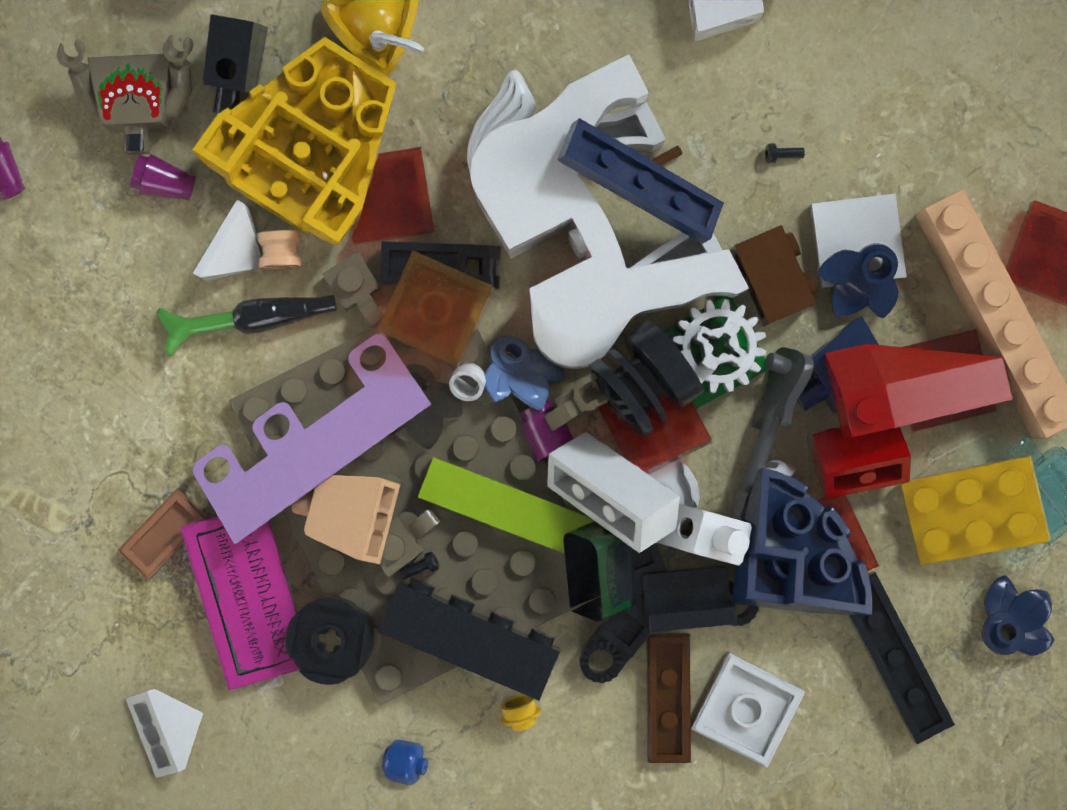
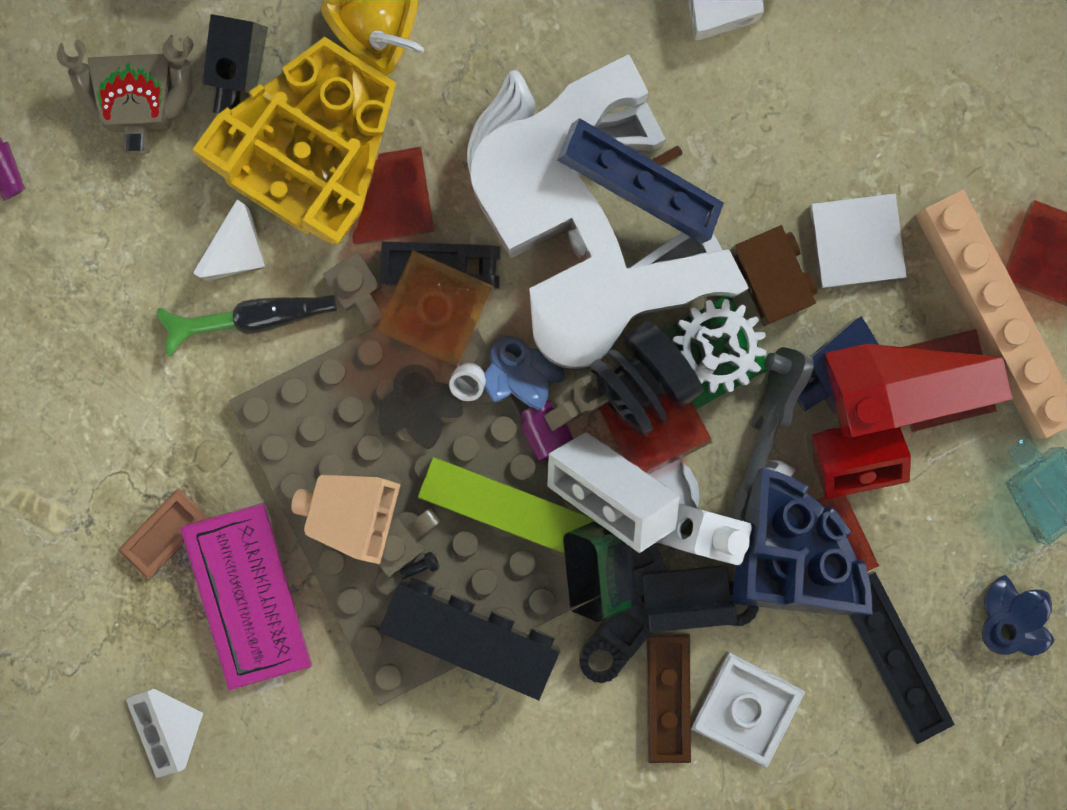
magenta cone [130,154,196,201] -> none
lavender piece [193,334,431,544] -> none
light nougat wheel [257,230,302,269] -> none
black plate [286,596,374,685] -> none
blue piece [382,740,428,785] -> none
yellow plate [500,694,541,731] -> none
black piece [765,143,805,163] -> none
dark blue plate [818,243,899,318] -> none
yellow plate [901,455,1051,565] -> none

